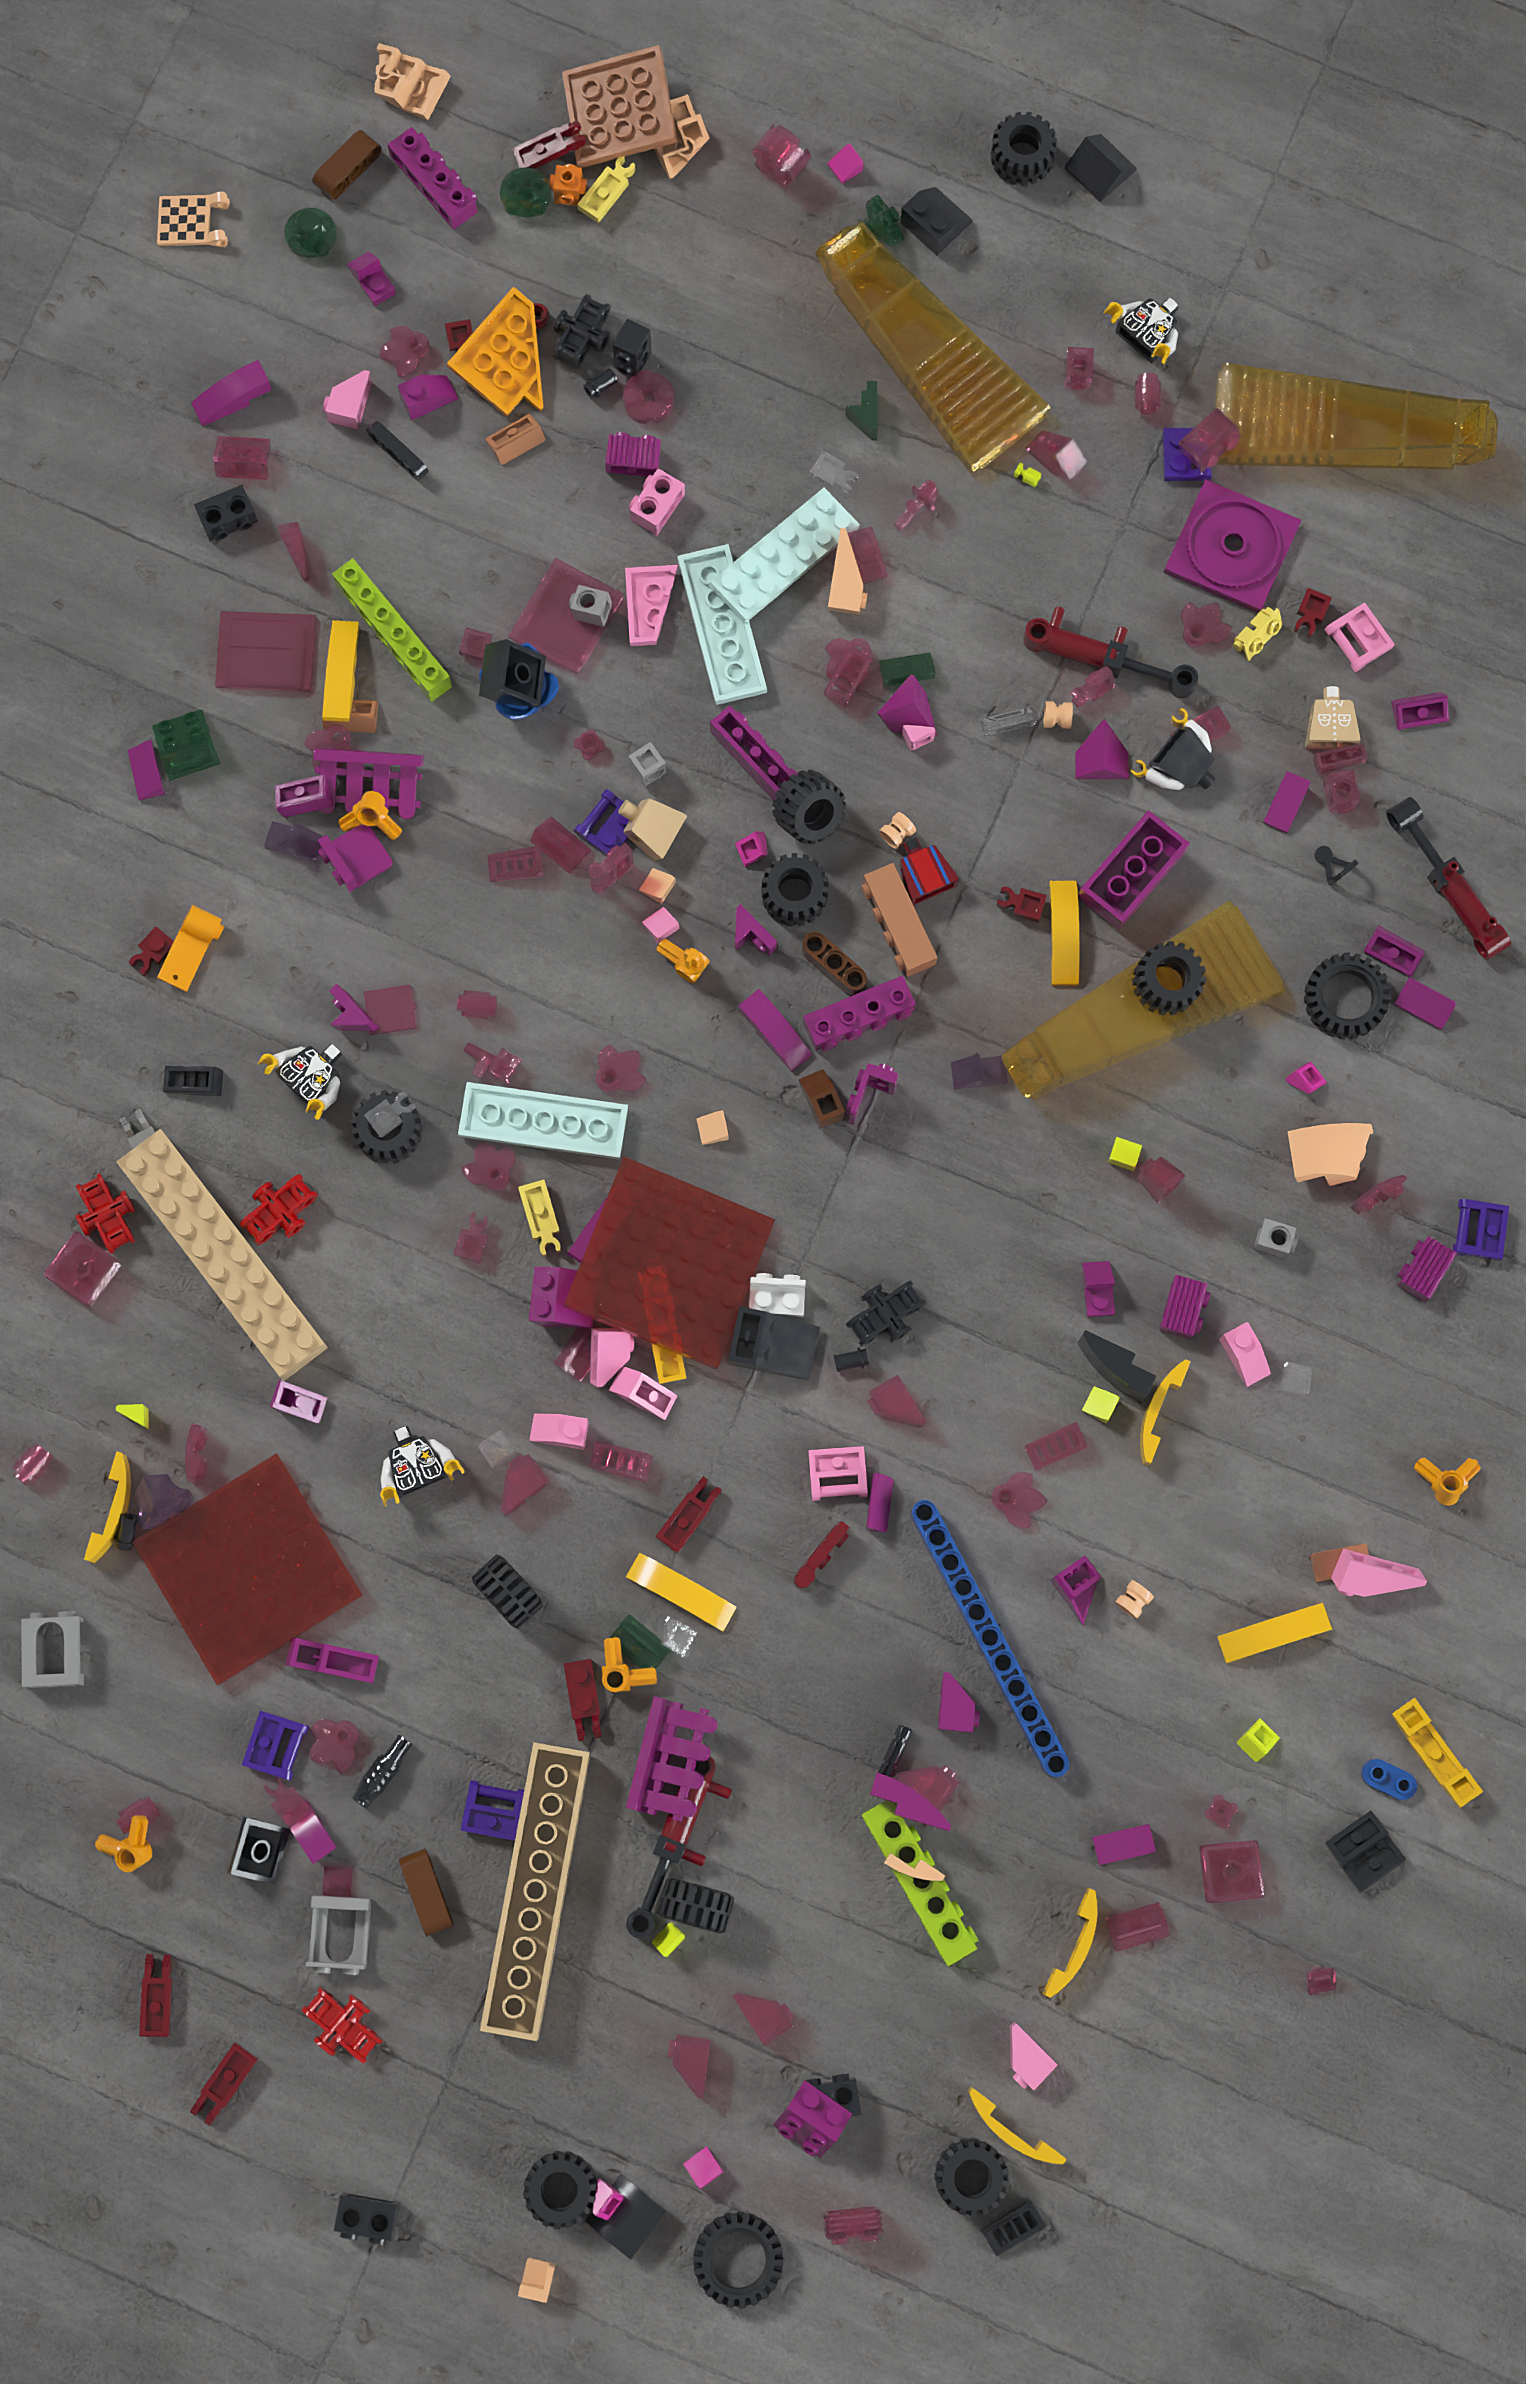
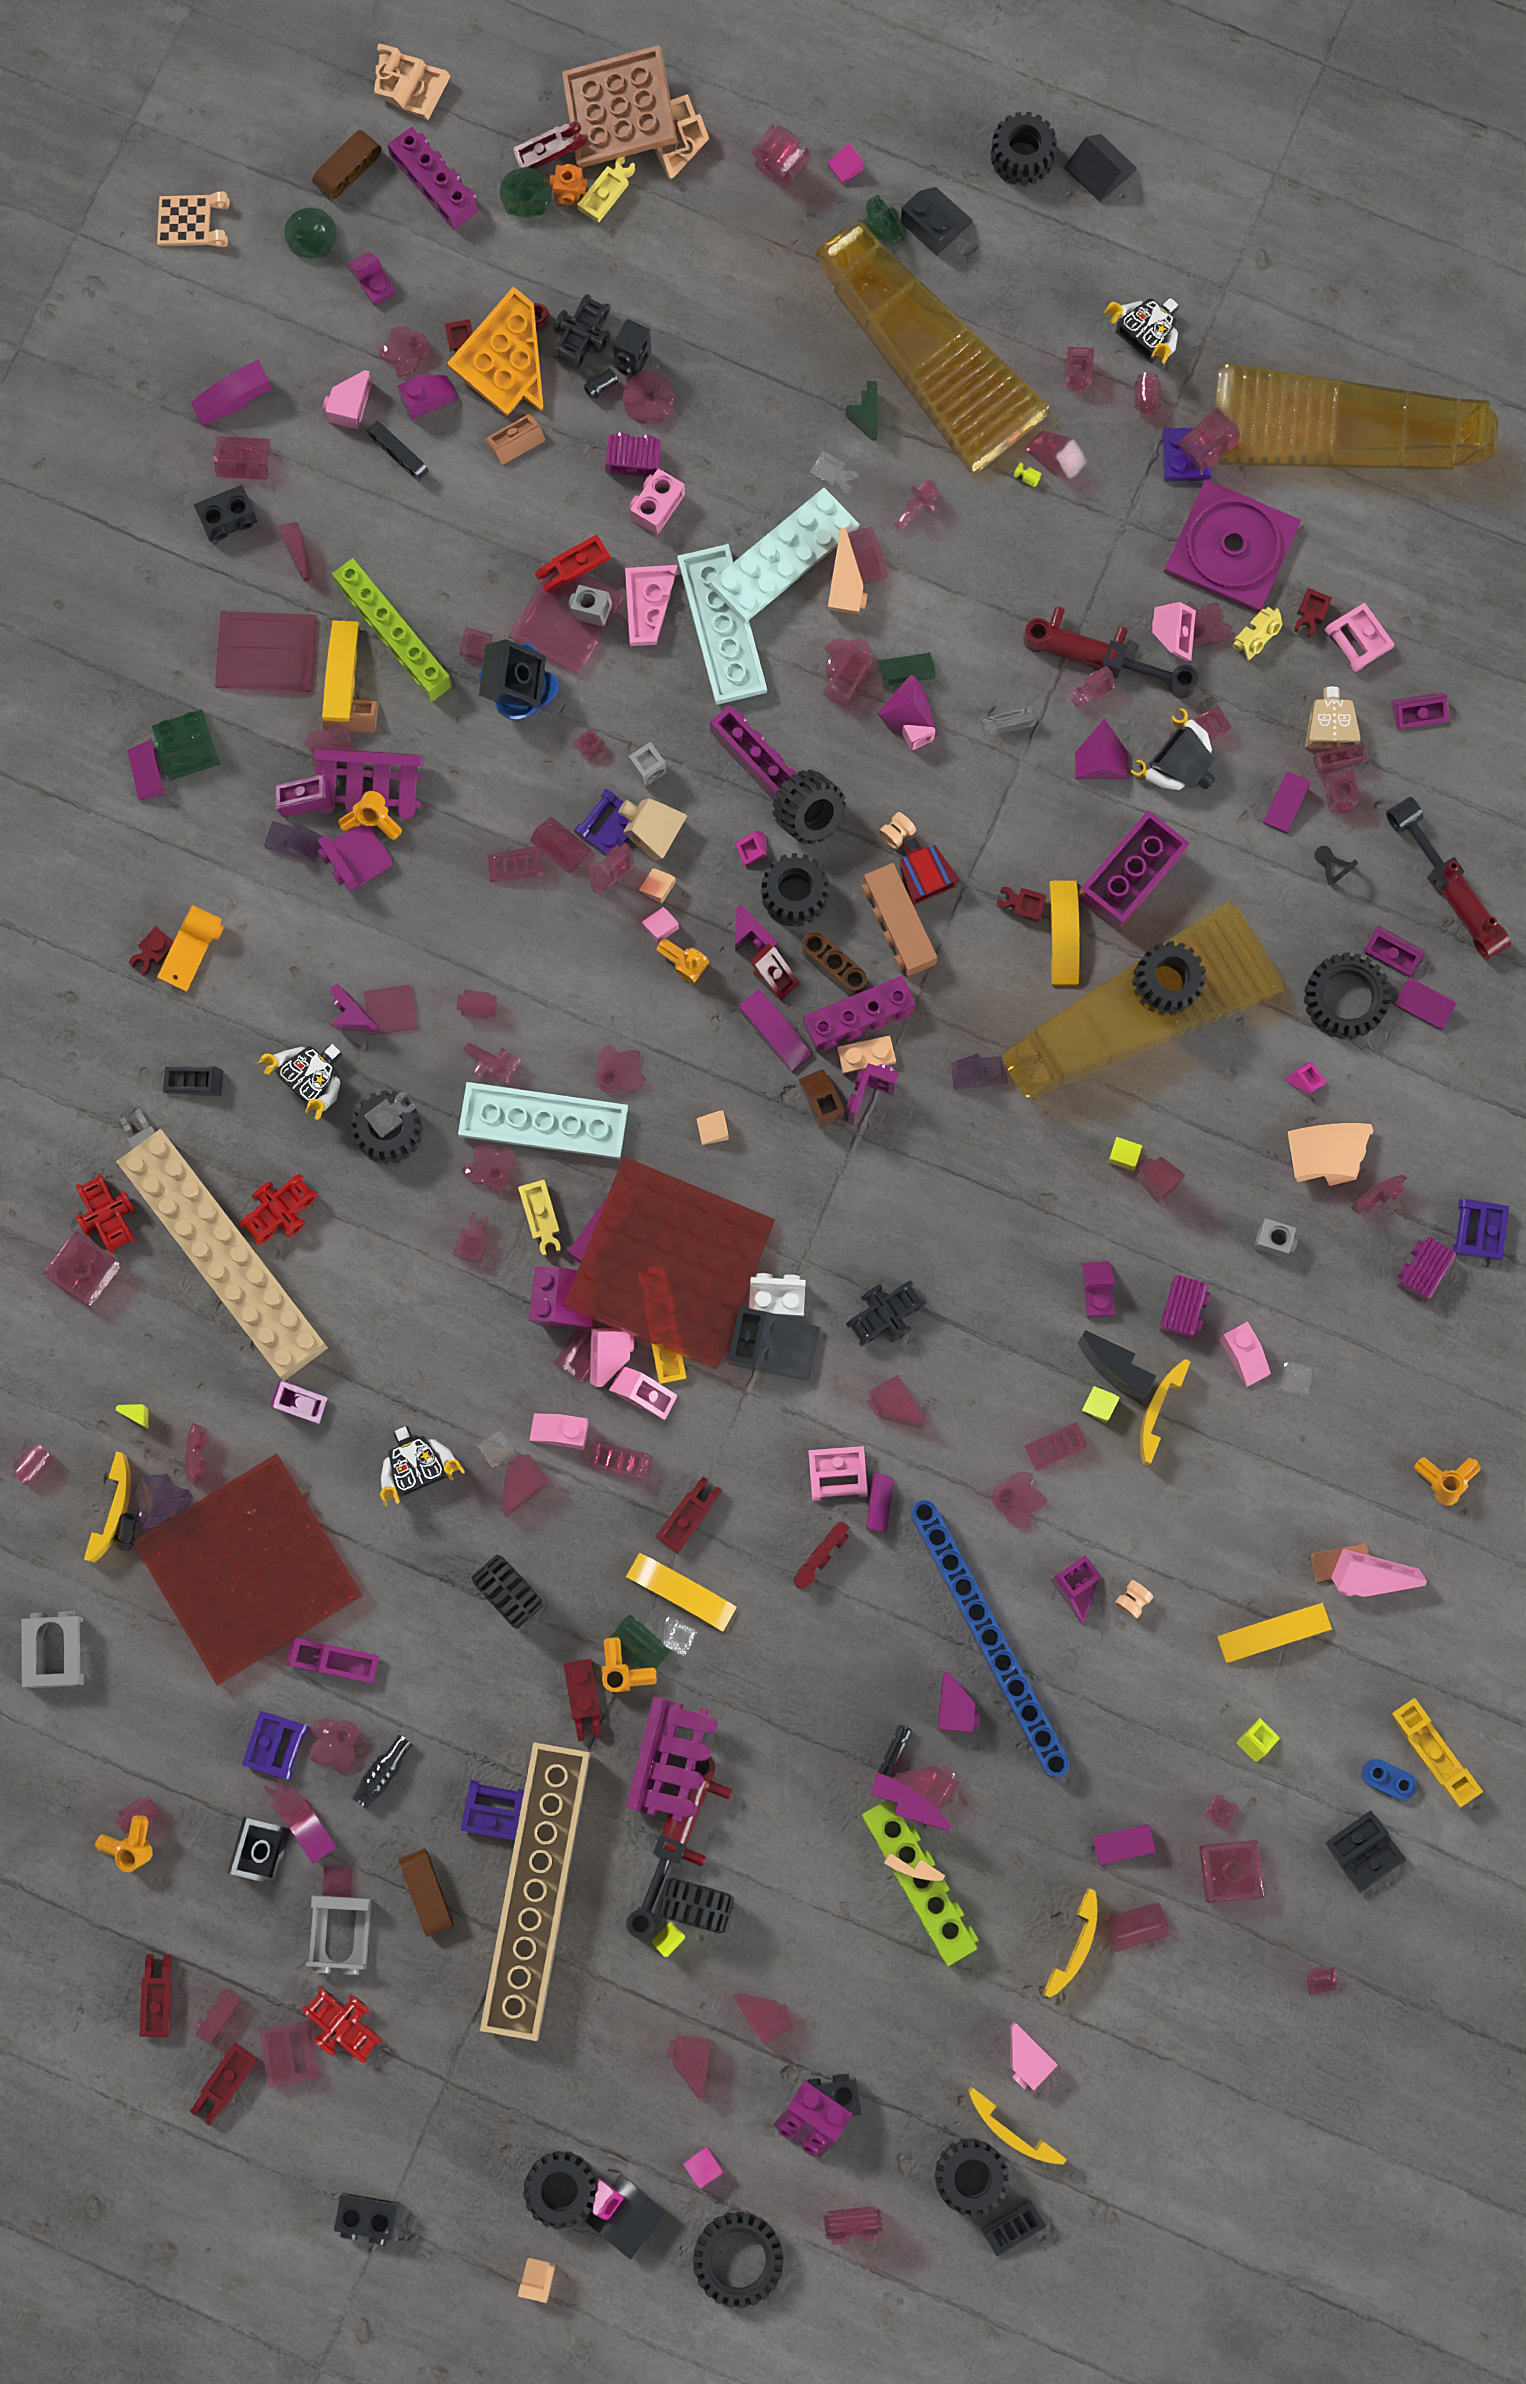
black pin [834,1347,869,1372] -> none
light nougat wheel [1043,701,1073,729] -> none
none -> clear pink piece [195,1988,243,2045]
none -> clear pink plate [260,2020,321,2088]
none -> red hinge [535,534,611,593]
none -> dark red slope [750,943,800,1001]
none -> light nougat plate [837,1036,896,1075]
none -> bright pink slope [1152,602,1196,661]

